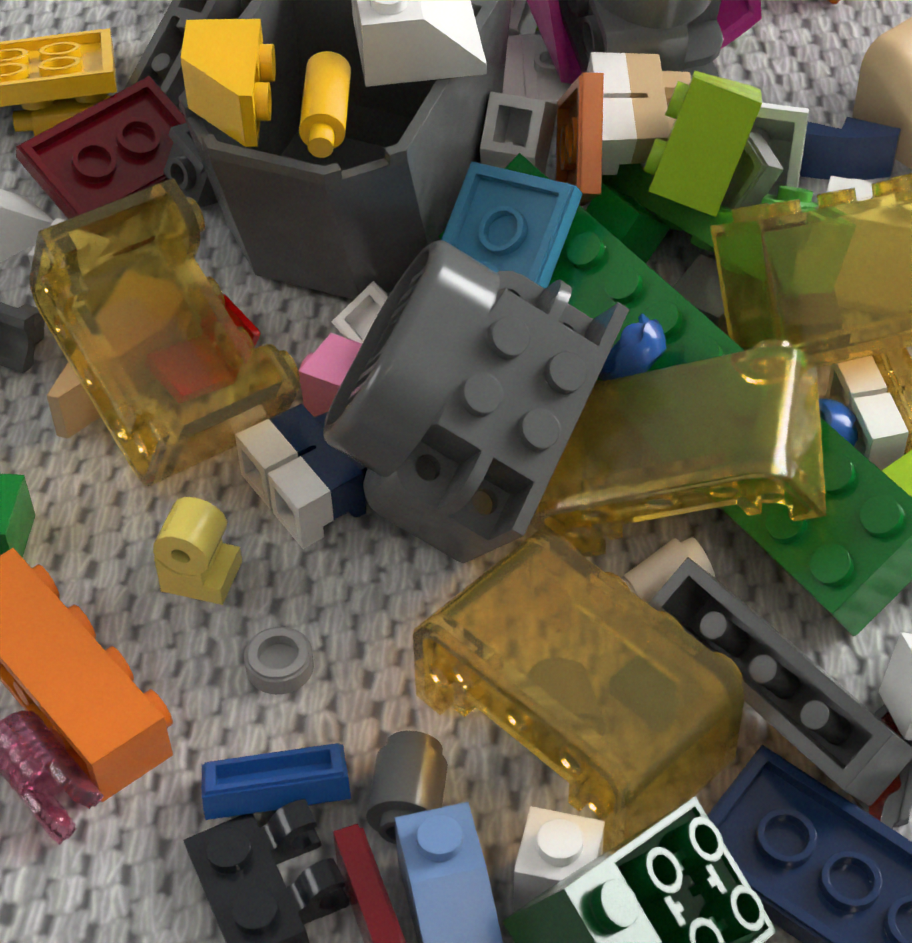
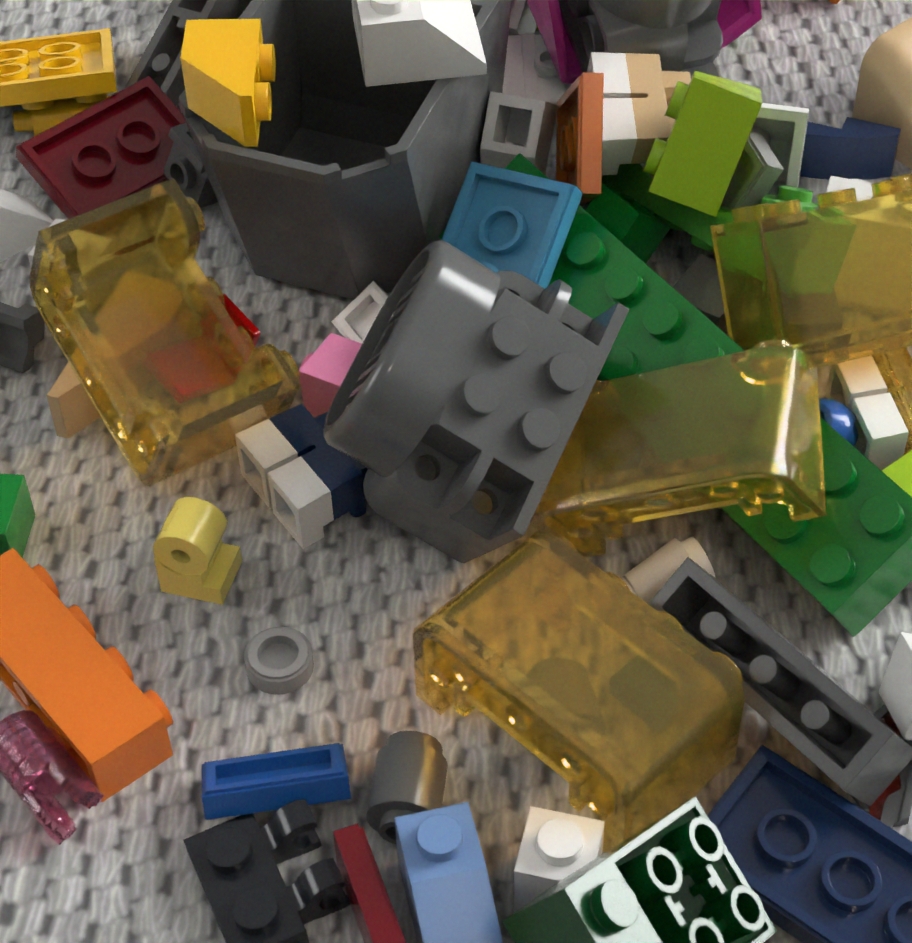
yellow cylinder [299,51,351,158] -> none
blue plate [598,313,667,387] -> none

